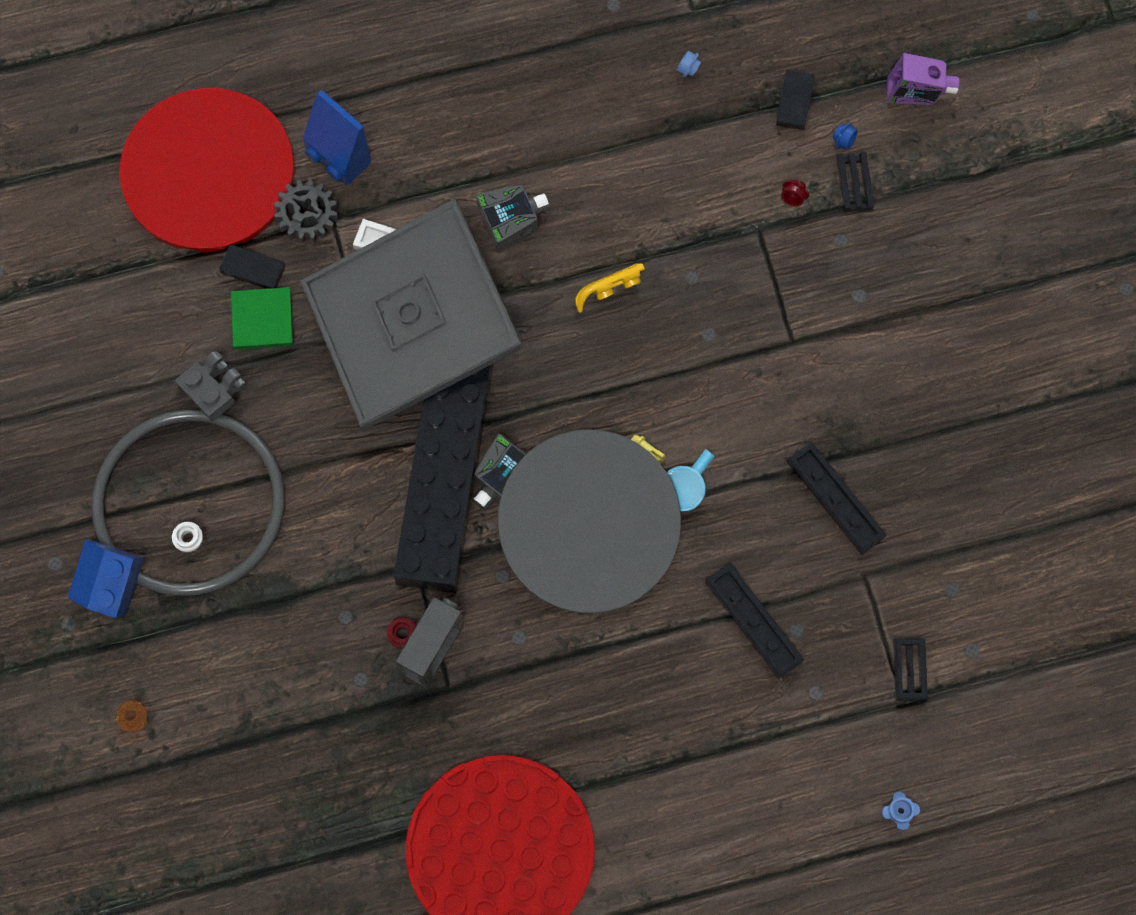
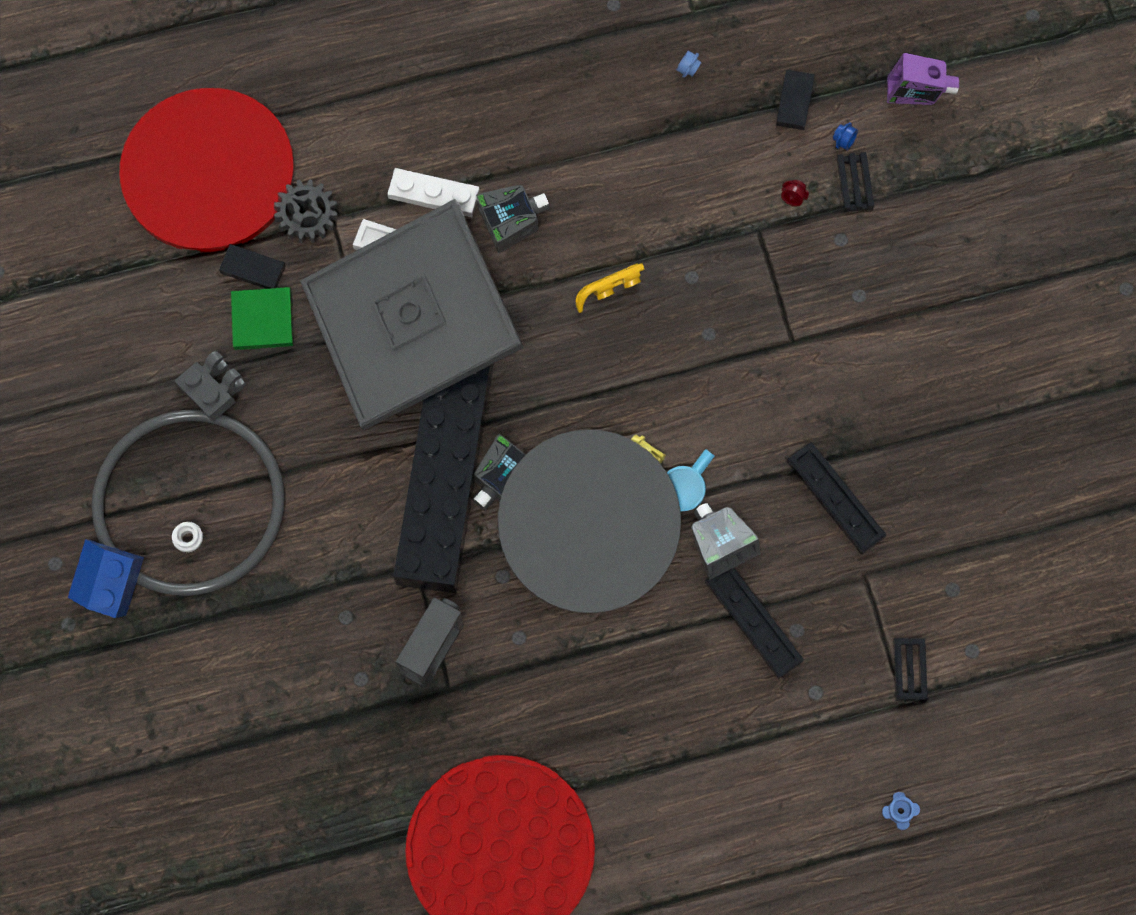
clear orange plate [116,701,147,732] -> none
blue slope [303,90,371,186] -> none
dark red plate [387,618,416,649] -> none
none -> white plate [388,168,480,218]
none -> torso [691,503,761,580]

